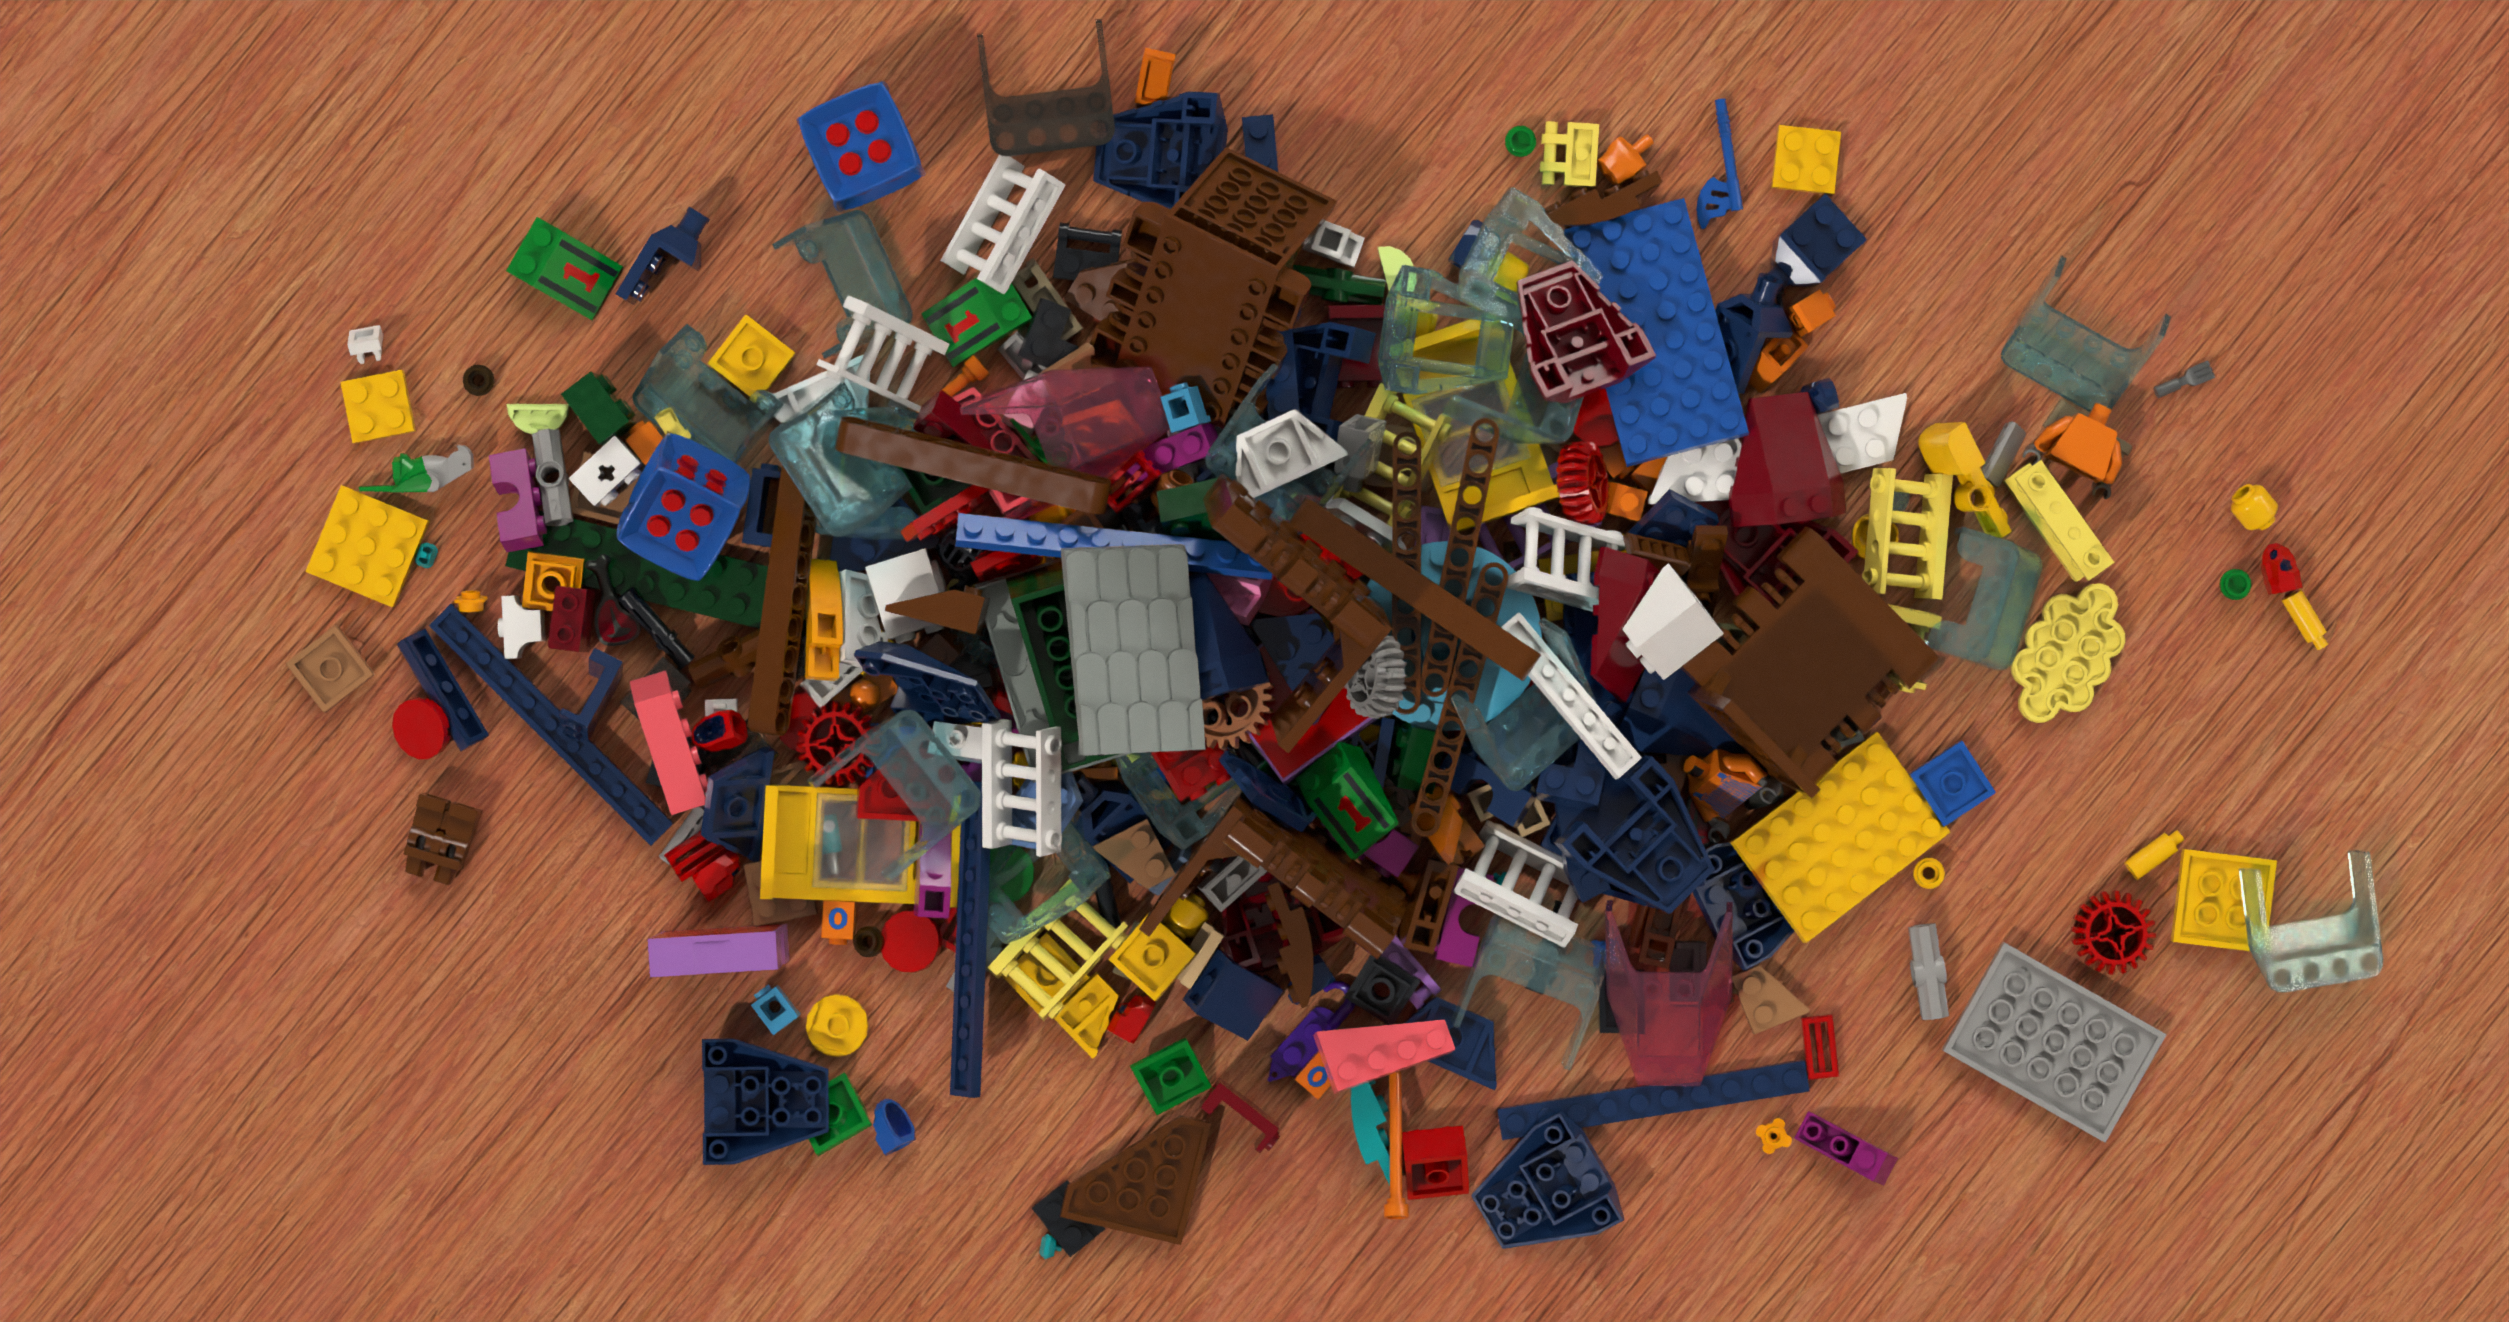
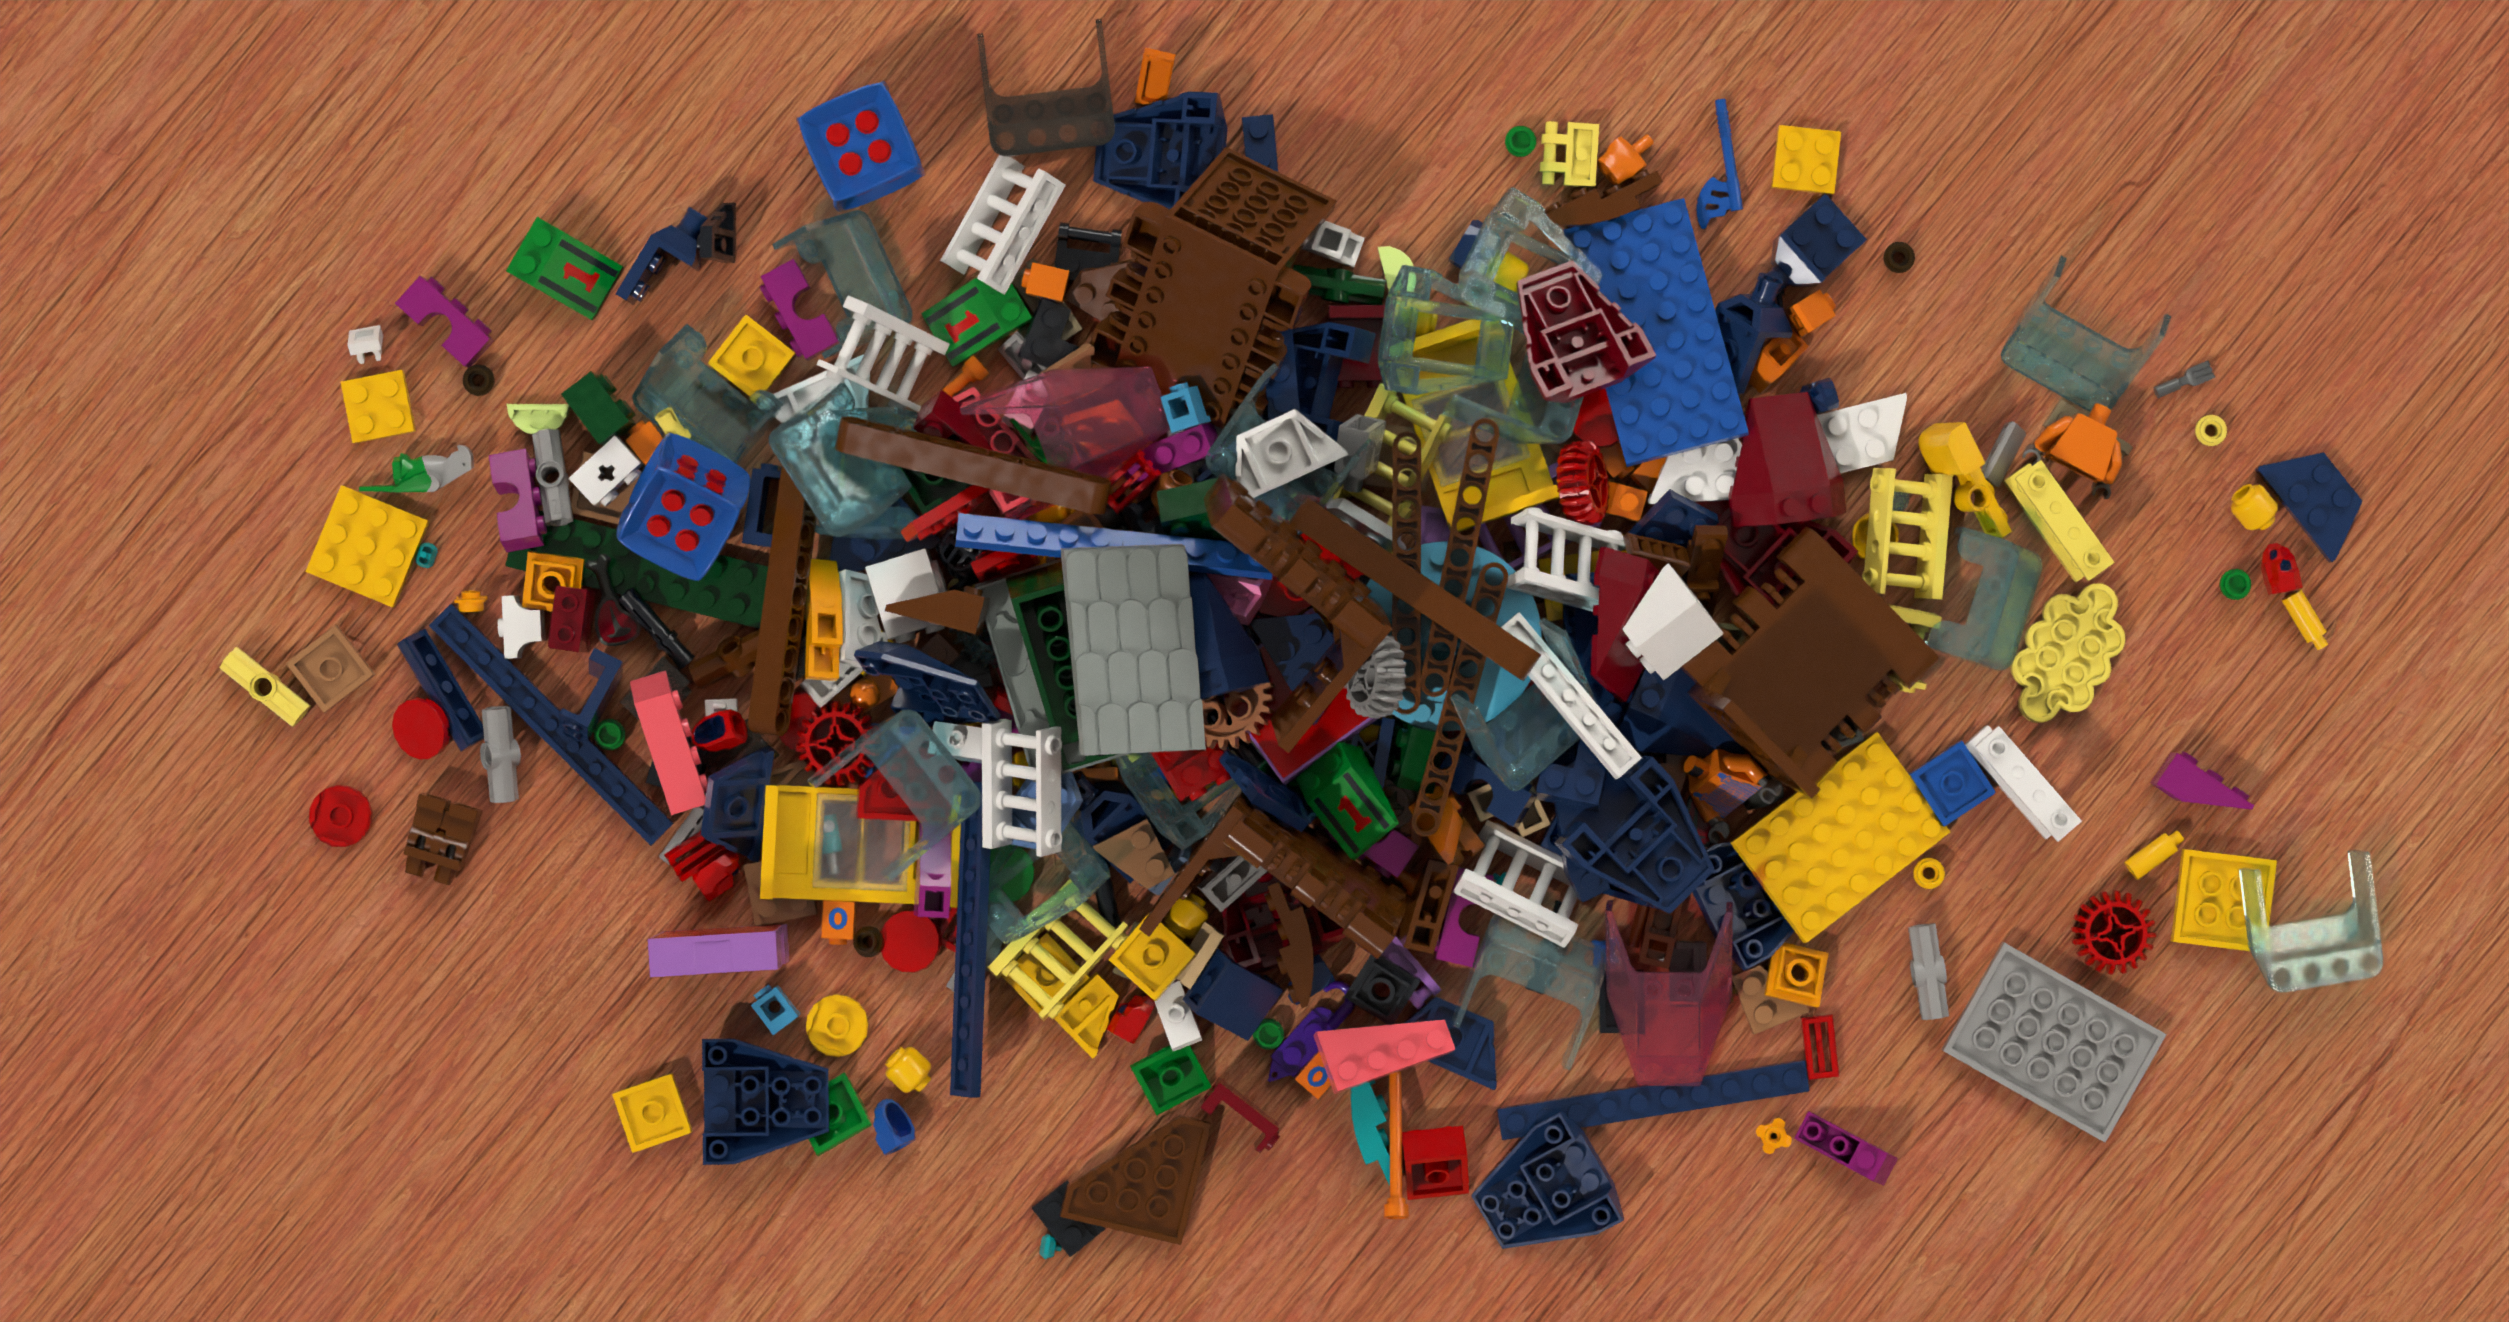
none -> light yellow piece [219,647,311,727]
none -> red tile [309,785,373,847]
none -> magenta arch [395,276,494,368]
none -> light grey piece [480,706,521,803]
none -> green plate [594,719,626,750]
none -> yellow plate [612,1073,693,1153]
none -> black wing [697,202,736,263]
none -> magenta arch [759,259,841,361]
none -> yellow head [885,1046,931,1093]
none -> orange brick [1021,262,1070,304]
none -> white brick [1154,981,1202,1051]
none -> green plate [1253,1018,1284,1050]
none -> light orange piece [1764,942,1829,1008]
none -> dark brown plate [1883,242,1915,273]
none -> white fence [1965,725,2082,842]
none -> magenta slope [2150,751,2254,810]
none -> light yellow plate [2195,415,2227,446]
none -> dark blue wing [2255,452,2362,563]

